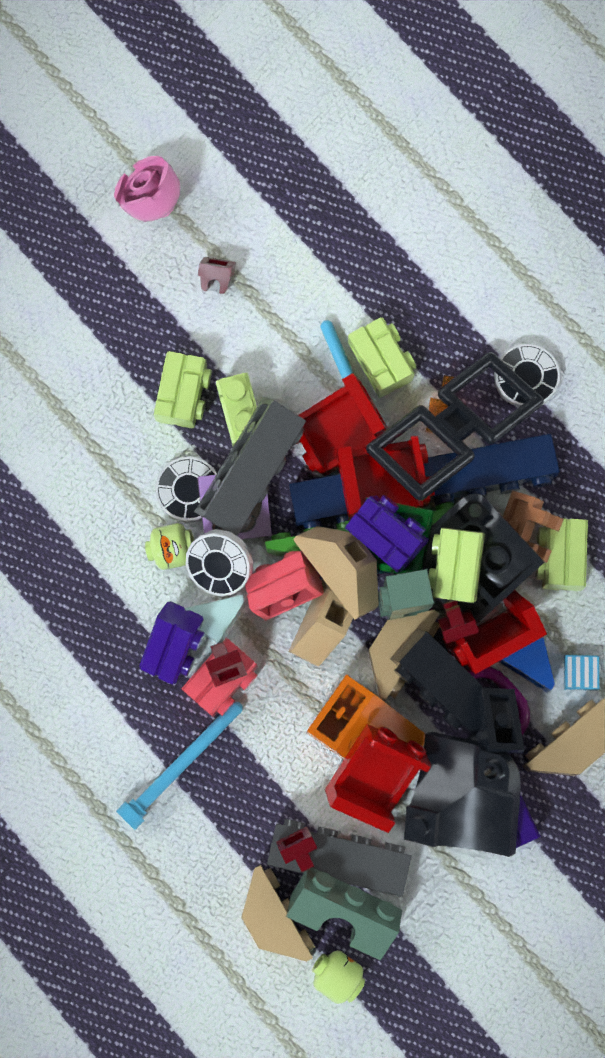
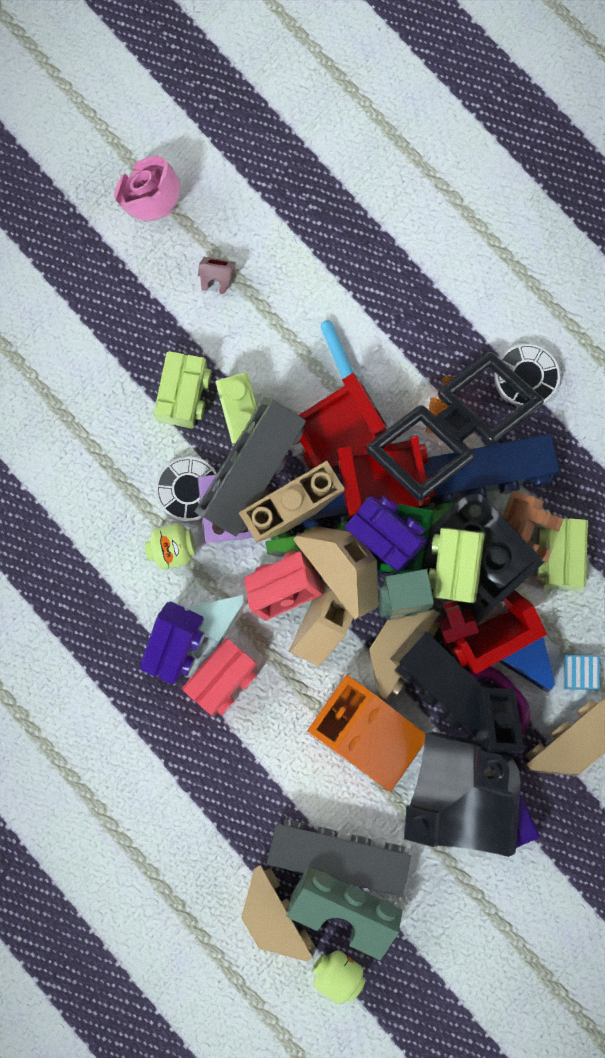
medium azure piece [116,701,243,830] -> none
tile [186,529,253,596] -> none
dark red tile [205,642,247,687] -> none
dark red tile [276,827,317,872] -> none
red panel [324,724,431,833] -> none
yellowish green brick [348,317,416,398] -> none
none -> tan slope [239,461,345,543]

